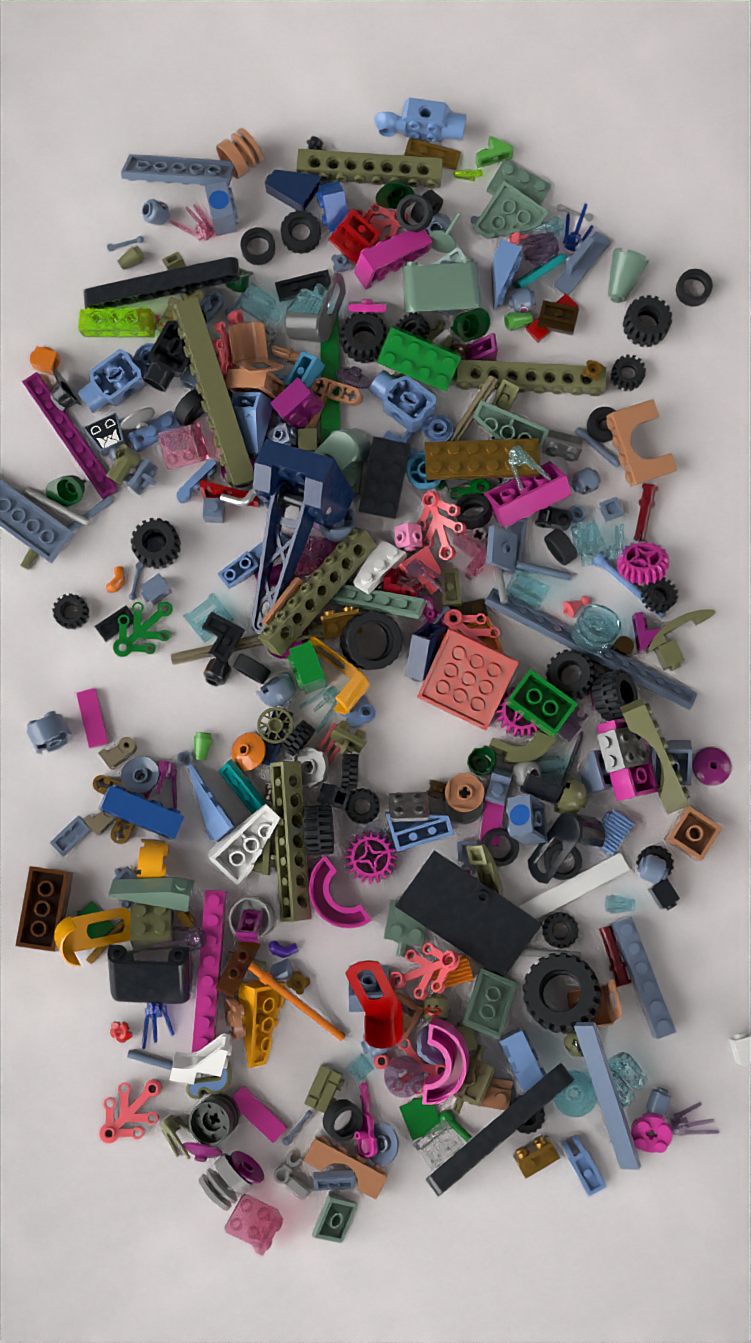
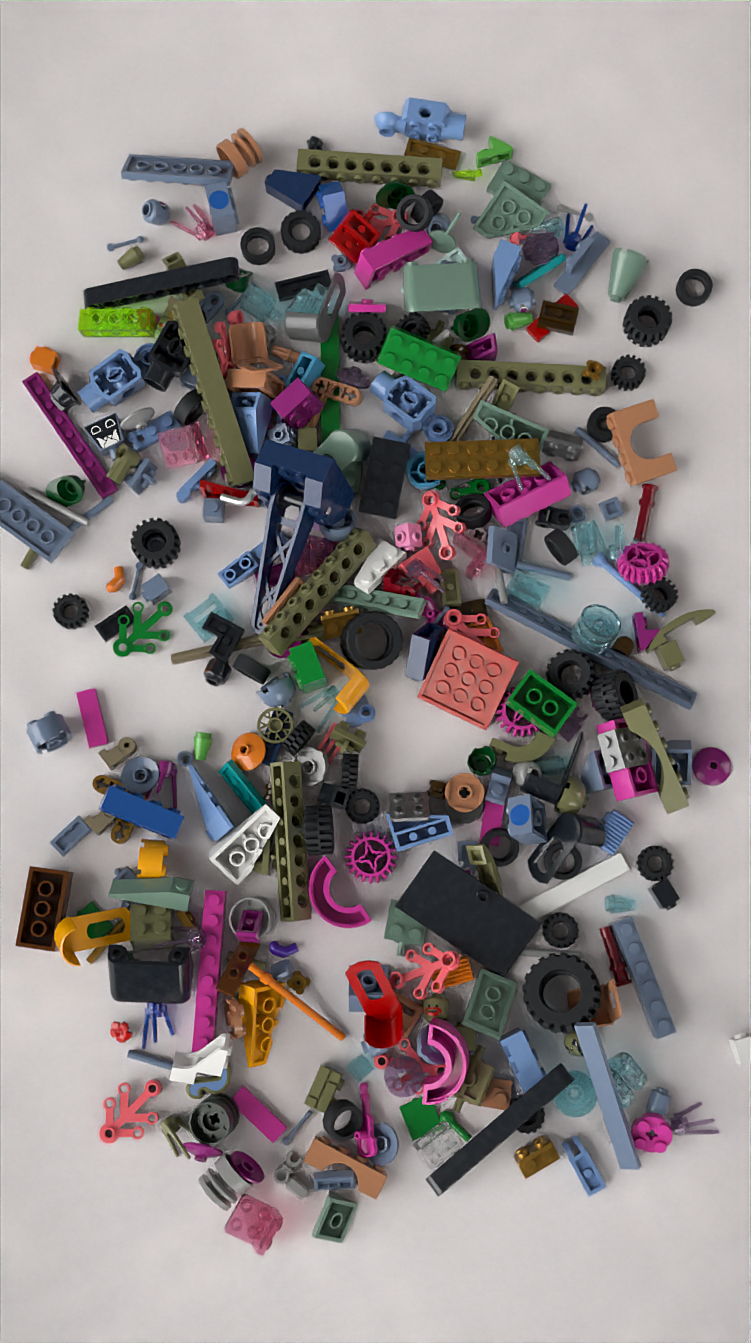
coral piece [563,595,590,618] -> none
sand blue head [637,854,669,884] -> none
nougat brick [664,806,722,861] -> none

